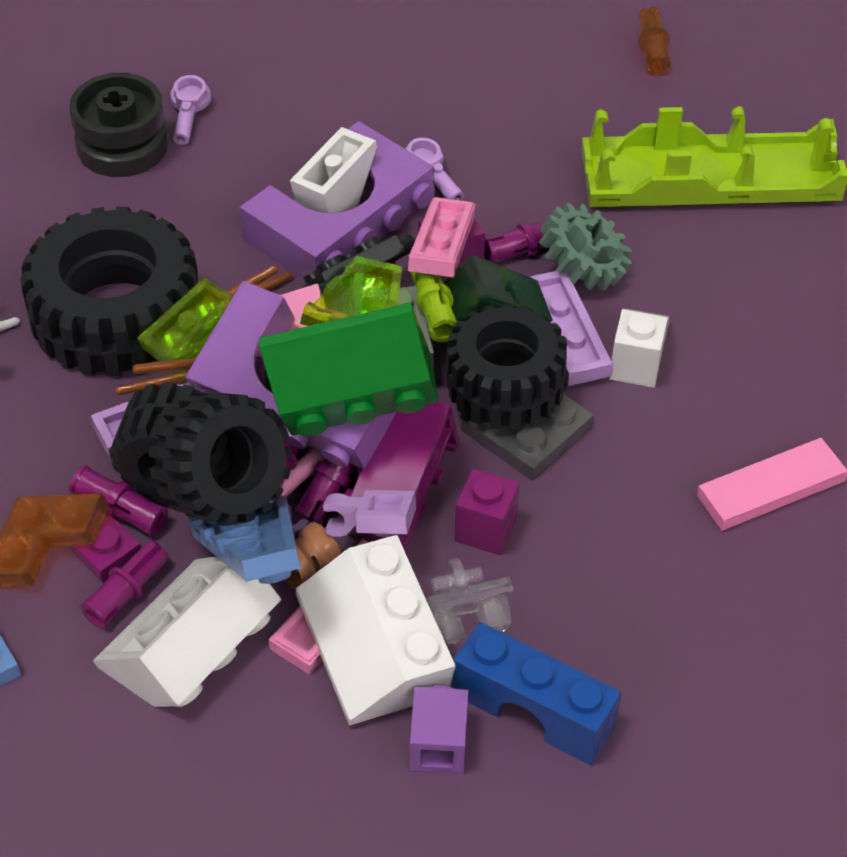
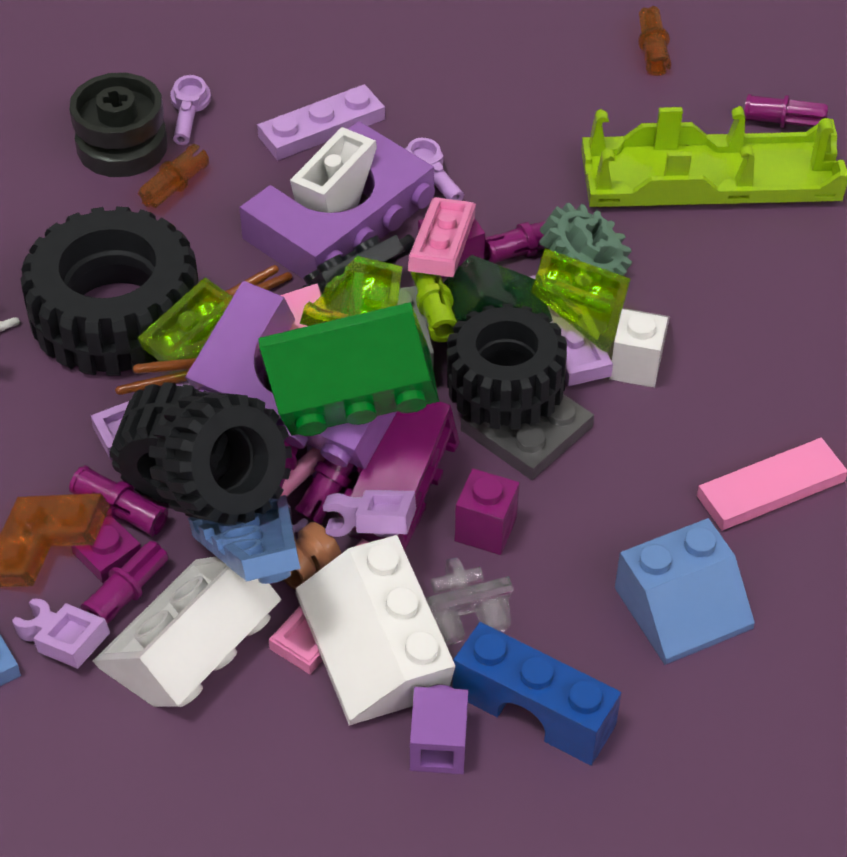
none -> lavender plate [12,598,110,669]
none -> clear orange axle [138,144,209,208]
none -> lavender plate [257,84,385,161]
none -> clear neon green wing [531,248,630,352]
none -> medium blue slope [615,518,755,665]
none -> magenta axle [744,94,828,128]

